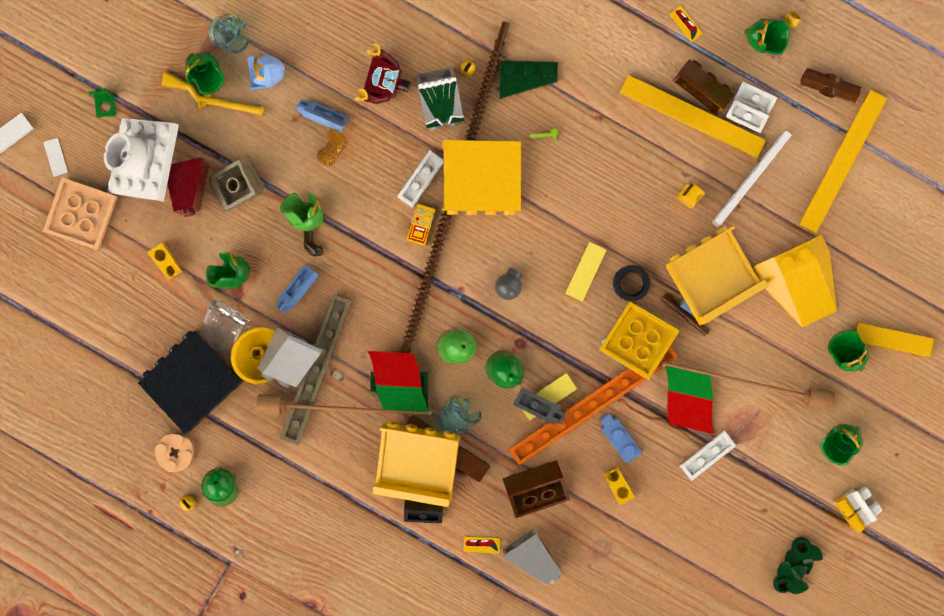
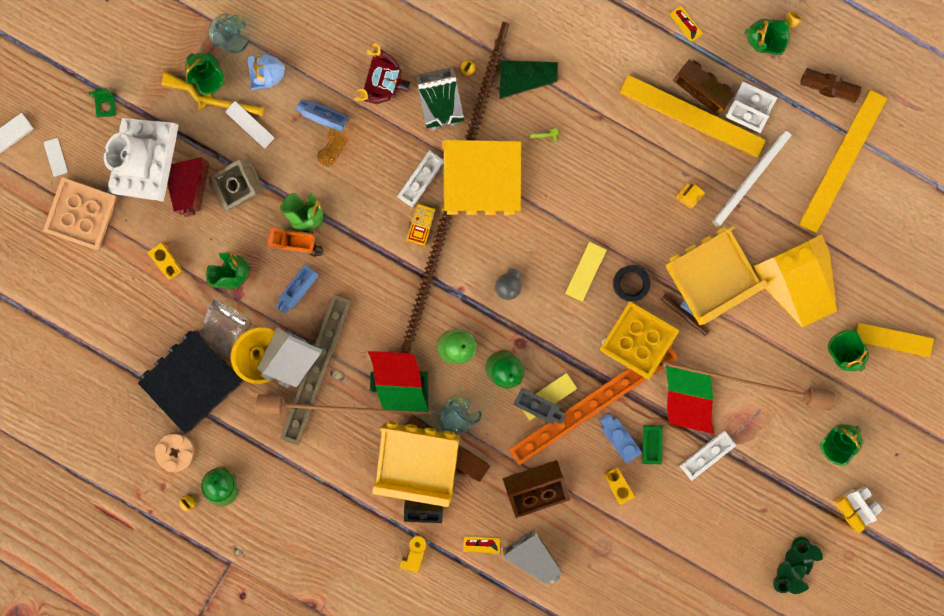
none -> white sticker [226,101,274,149]
none -> orange animal [267,227,315,253]
none -> yellow leg [399,535,426,573]
none -> green tile [642,425,663,464]

